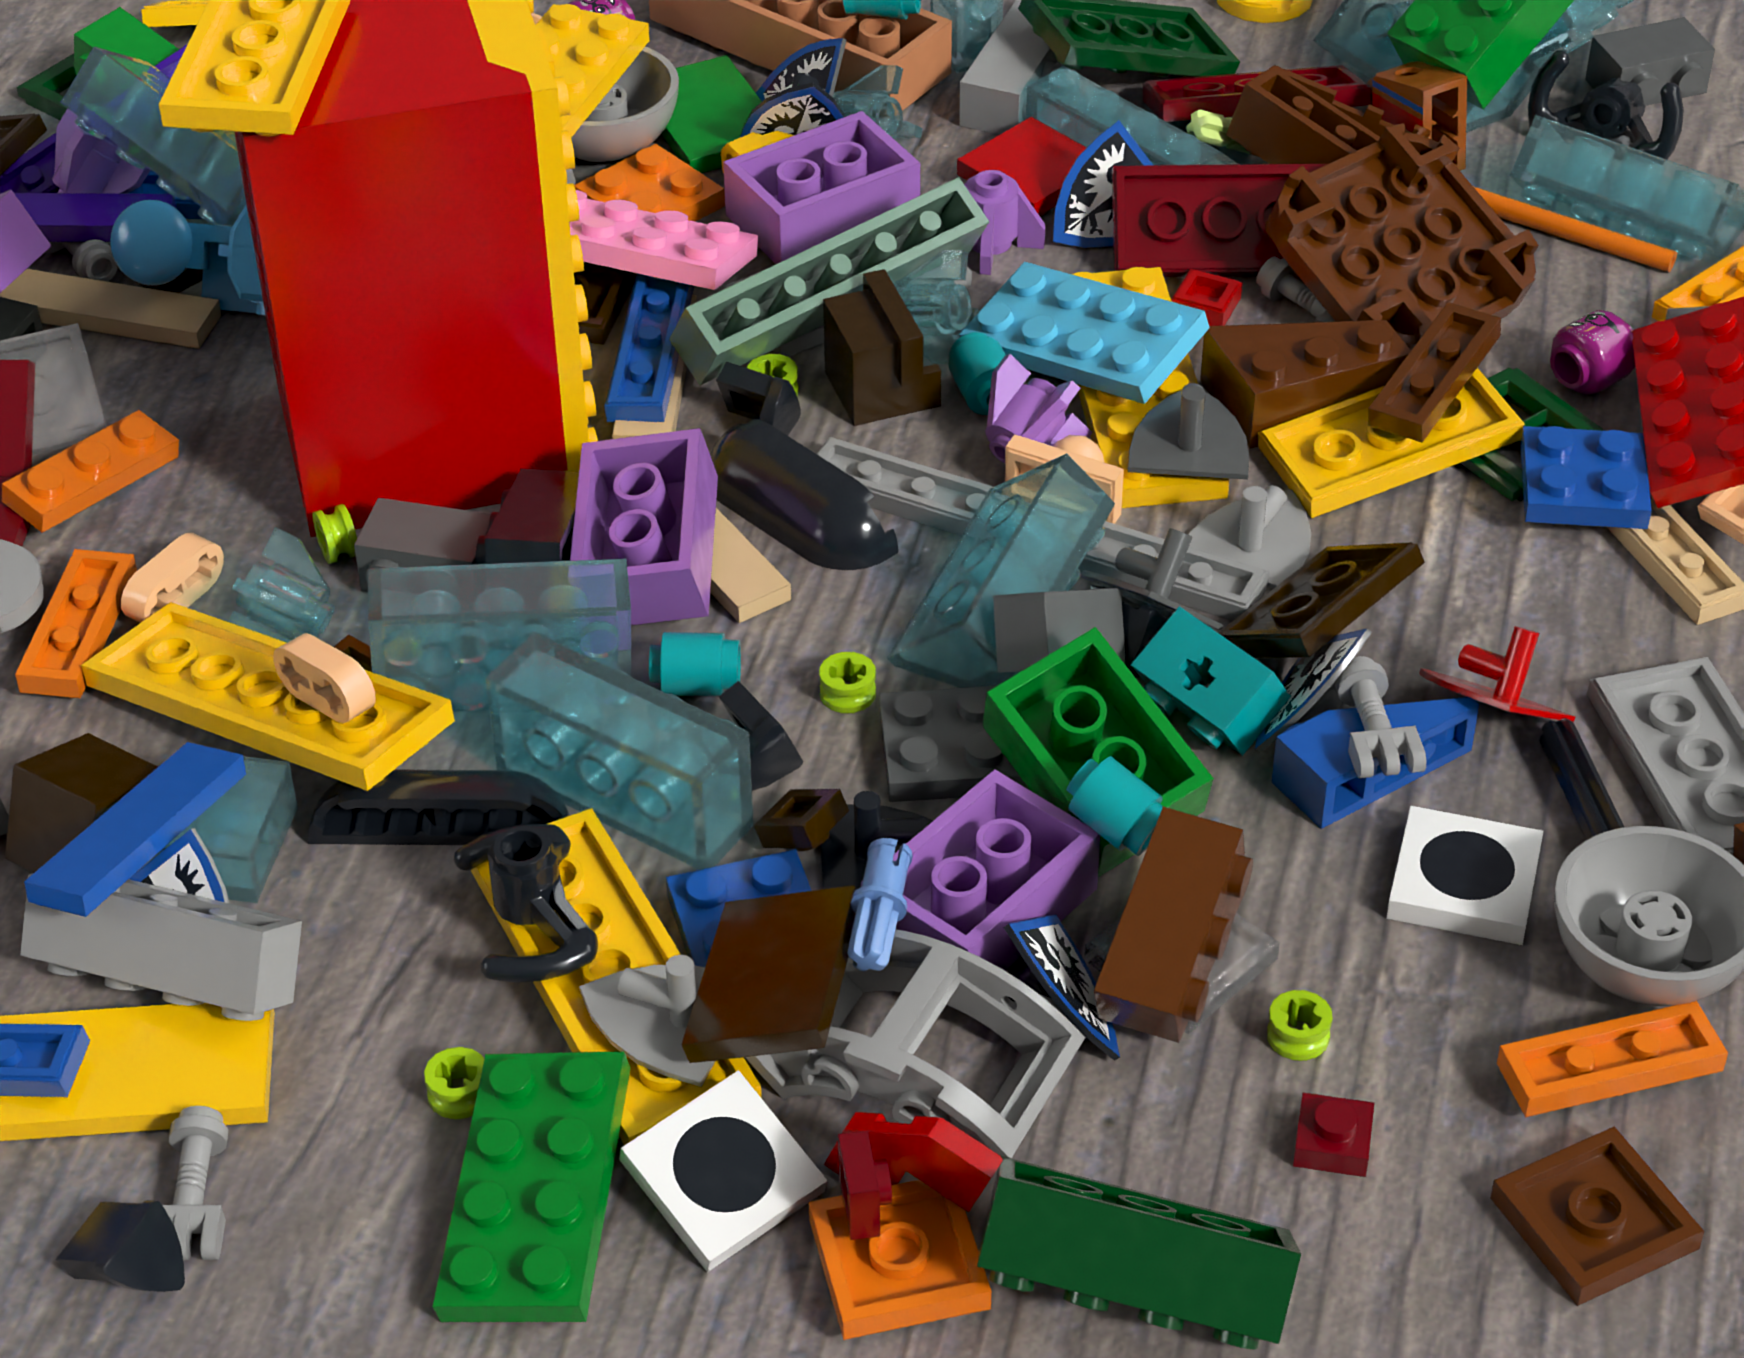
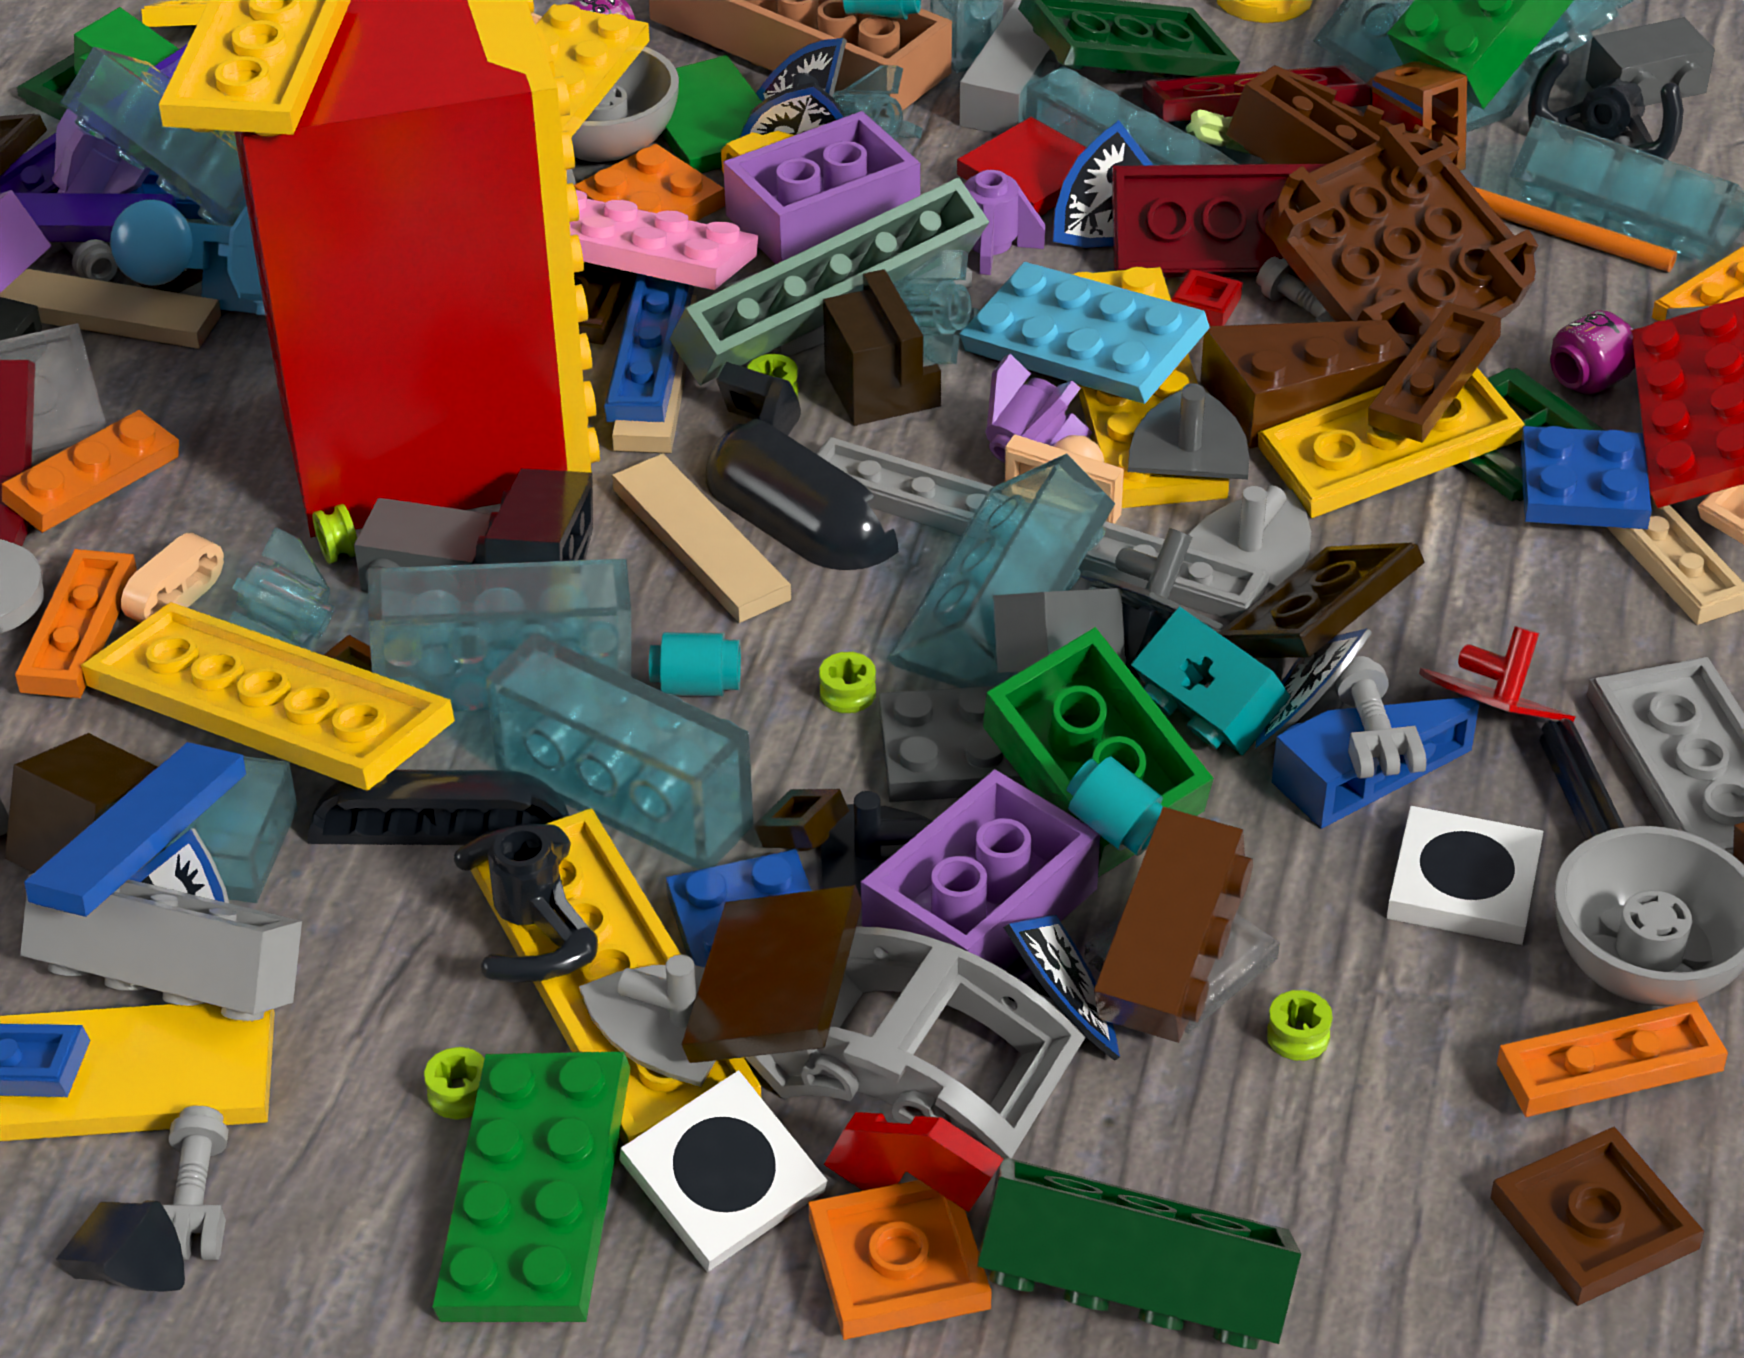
light nougat beam [273,633,376,723] -> none
medium lavender brick [568,428,718,630] -> none
black tile [719,681,803,792] -> none
dark red plate [838,1130,892,1240] -> none
medium blue axle [847,838,913,972] -> none
teal brick [948,332,1006,415] -> none
dark red plate [1293,1092,1375,1177] -> none

